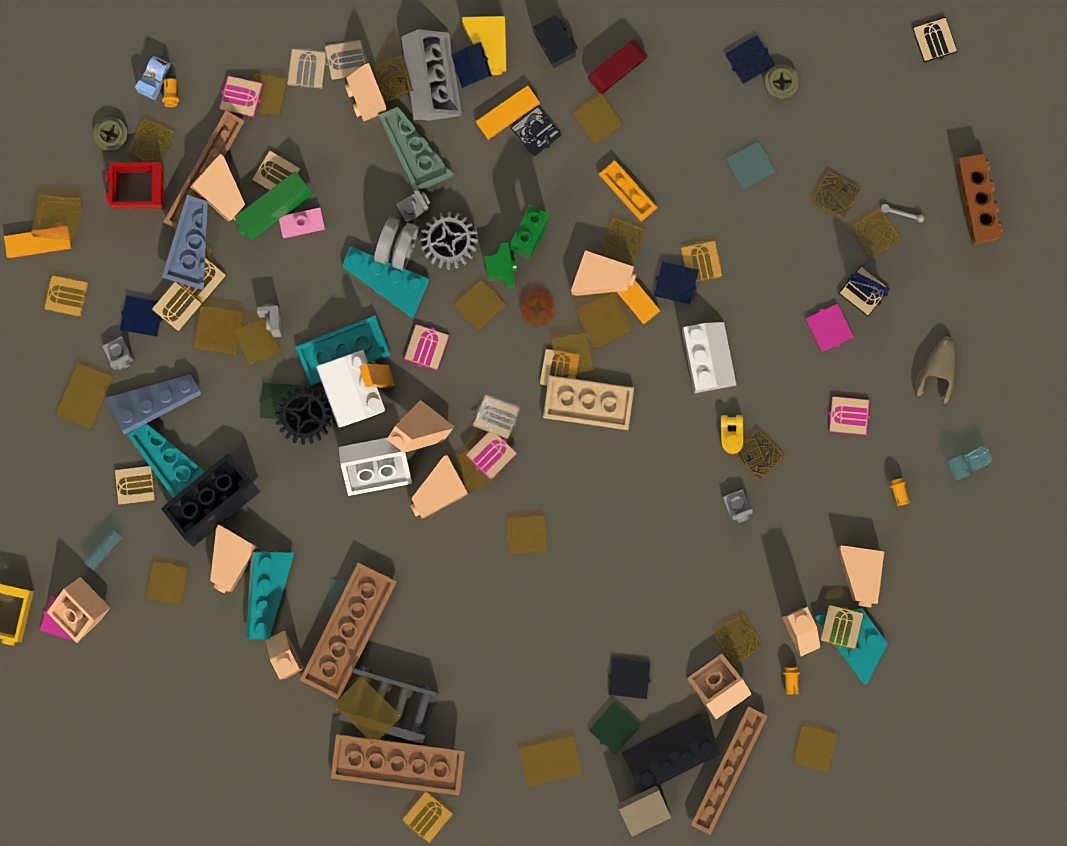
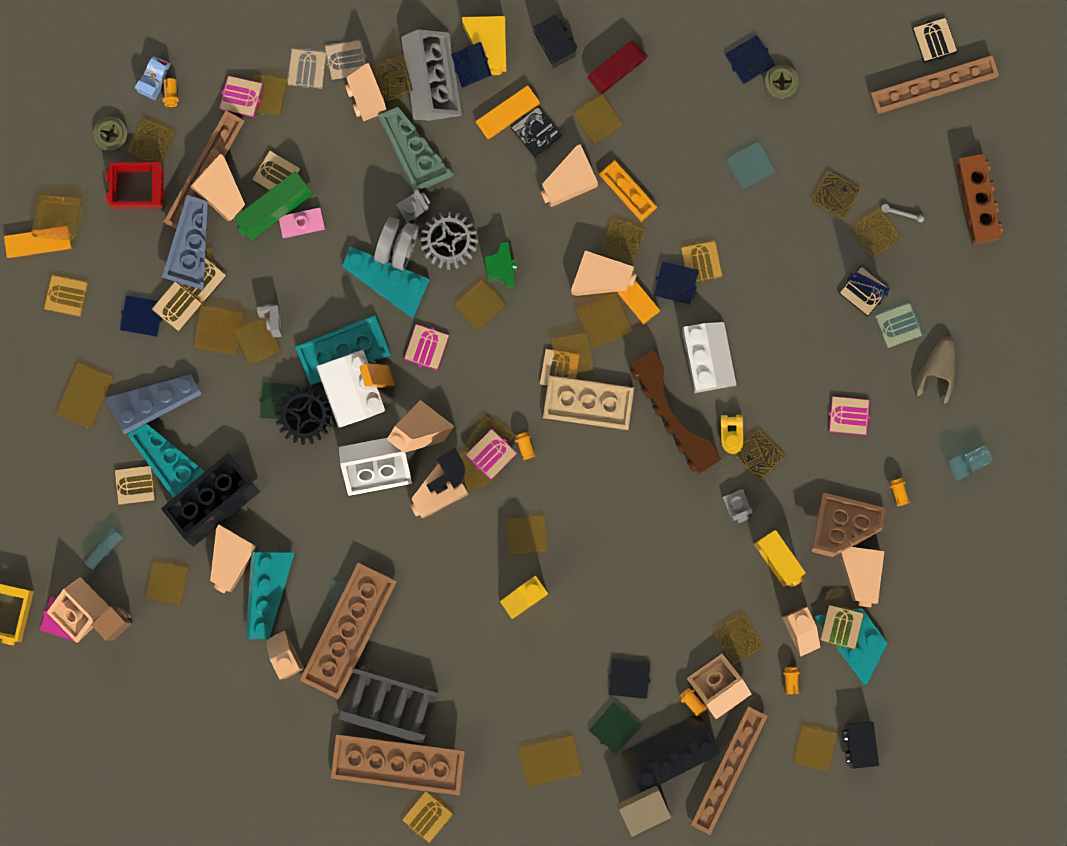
light grey bracket [102,336,134,371] -> none
clear yellow piece [334,677,402,745] -> none
clear piece [473,394,521,439] -> none
green window [510,205,549,261] -> none
clear orange gear [521,292,555,326] -> none
dark pink piece [806,304,854,352] -> none
none -> medium nougat brick [91,606,132,641]
none -> black brick [426,448,466,495]
none -> yellow slope [500,576,548,619]
none -> light orange pin [515,432,536,460]
none -> light nougat slope [540,144,598,207]
none -> reddish brown arch [629,350,722,475]
none -> light orange pin [680,688,707,717]
none -> yellow window [754,530,806,588]
none -> medium nougat plate [811,492,886,557]
none -> black brick [842,721,879,769]
none -> medium nougat plate [870,55,999,115]
none -> clear light blue piece [875,302,923,348]

